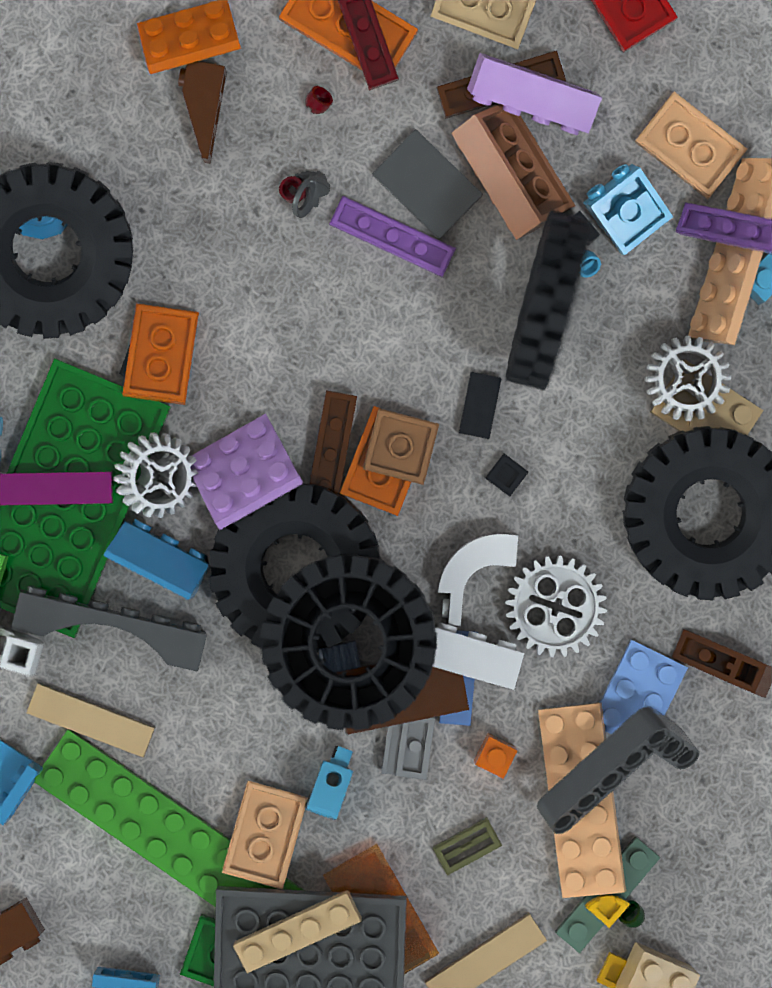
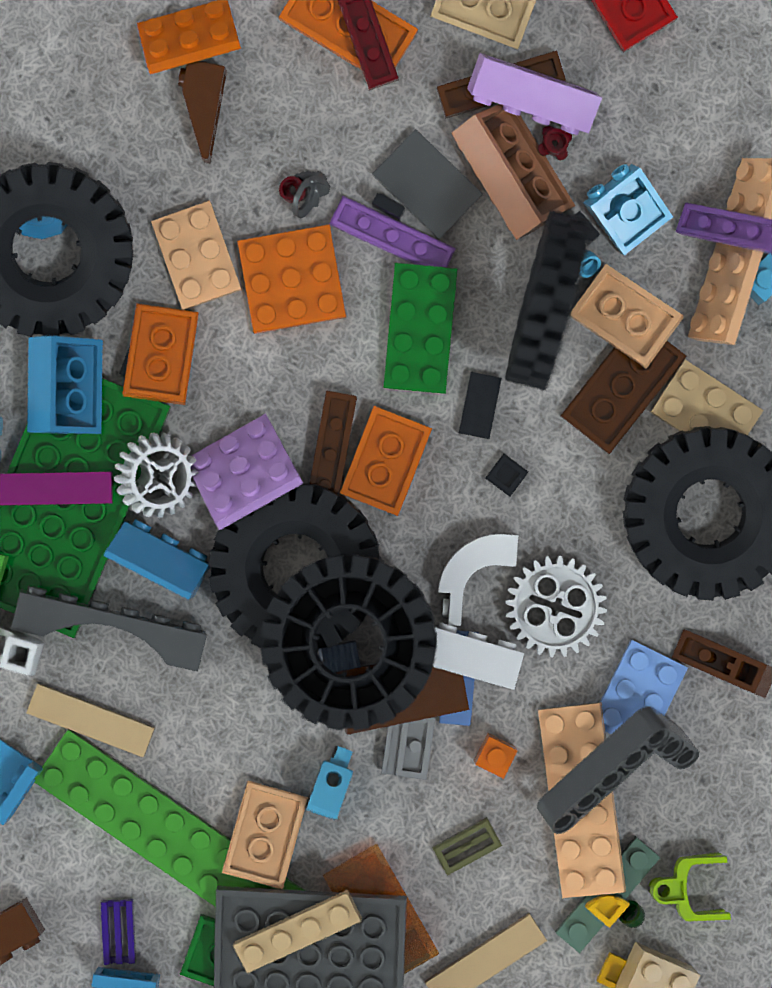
dark red hinge [305,86,333,114] -> none
medium nougat tile [363,408,439,485] -> none
light nougat tile [635,91,747,199] -> none
white gear [645,336,731,421] -> none
none -> dark azure slope [27,336,103,434]
none -> dark purple tile [101,899,136,965]
none -> light nougat plate [151,200,242,310]
none -> orange plate [237,224,346,334]
none -> black tile [372,193,405,222]
none -> green plate [383,263,458,394]
none -> dark red plate [538,126,572,161]
none -> reddish brown tile [560,341,687,454]
none -> light nougat plate [570,264,683,369]
none -> lime piece [648,852,731,922]

